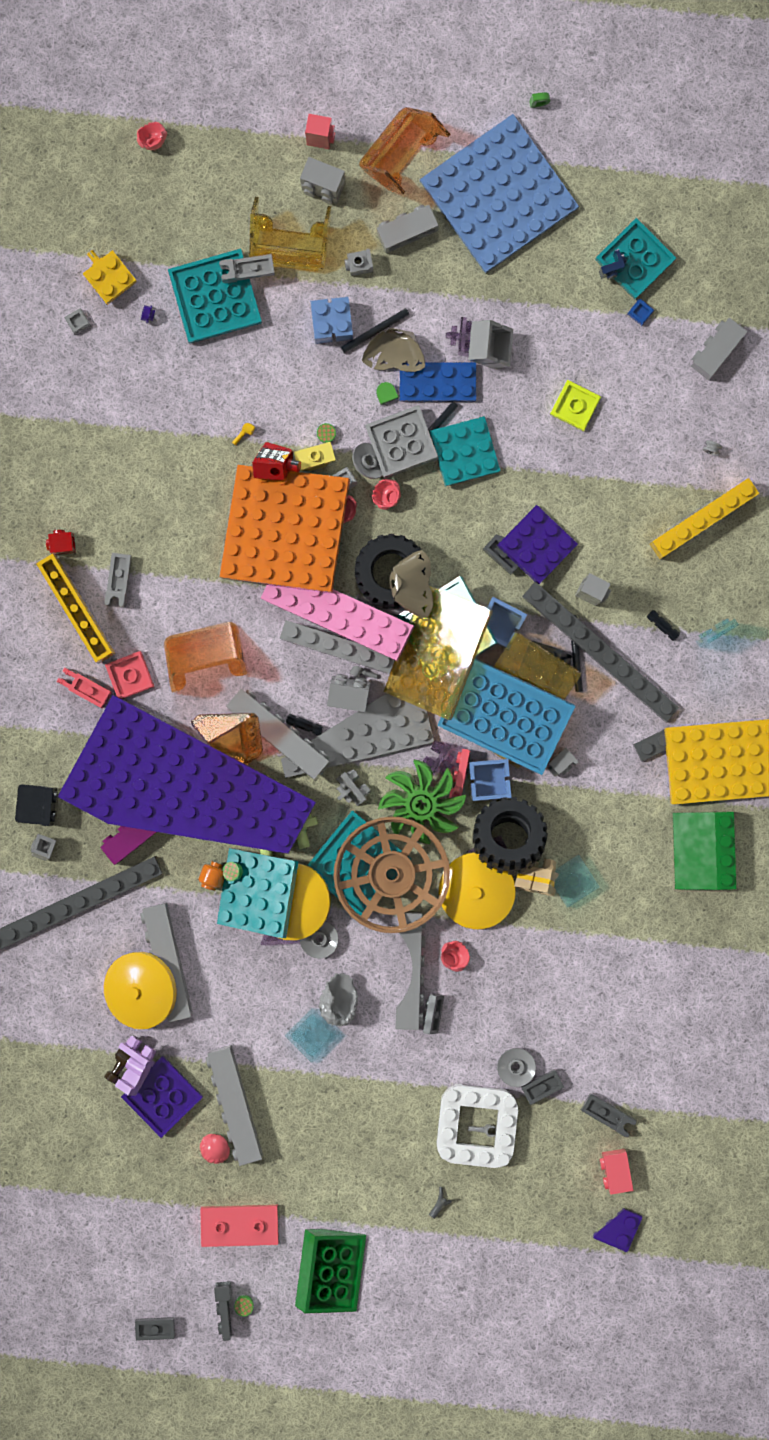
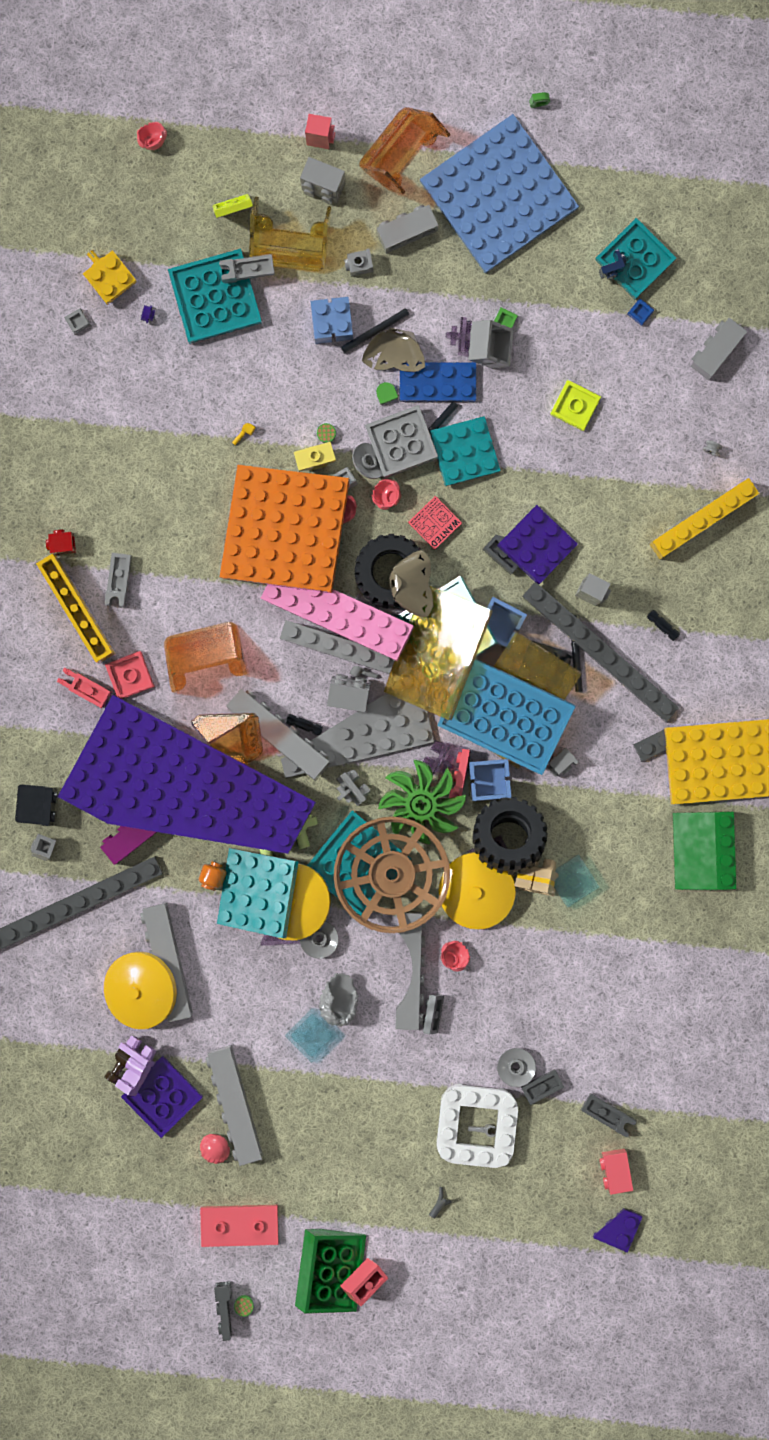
dark grey plate [135,1317,175,1341] -> none
bright green tile [223,862,243,881] -> none
red torso [252,442,301,480] -> none
clear light blue plate [695,618,739,648] -> none
none -> neon yellow tile [213,194,253,218]
none -> coral brick [341,1258,388,1306]
none -> coral tile [408,496,462,550]
none -> bright green tile [494,307,518,328]

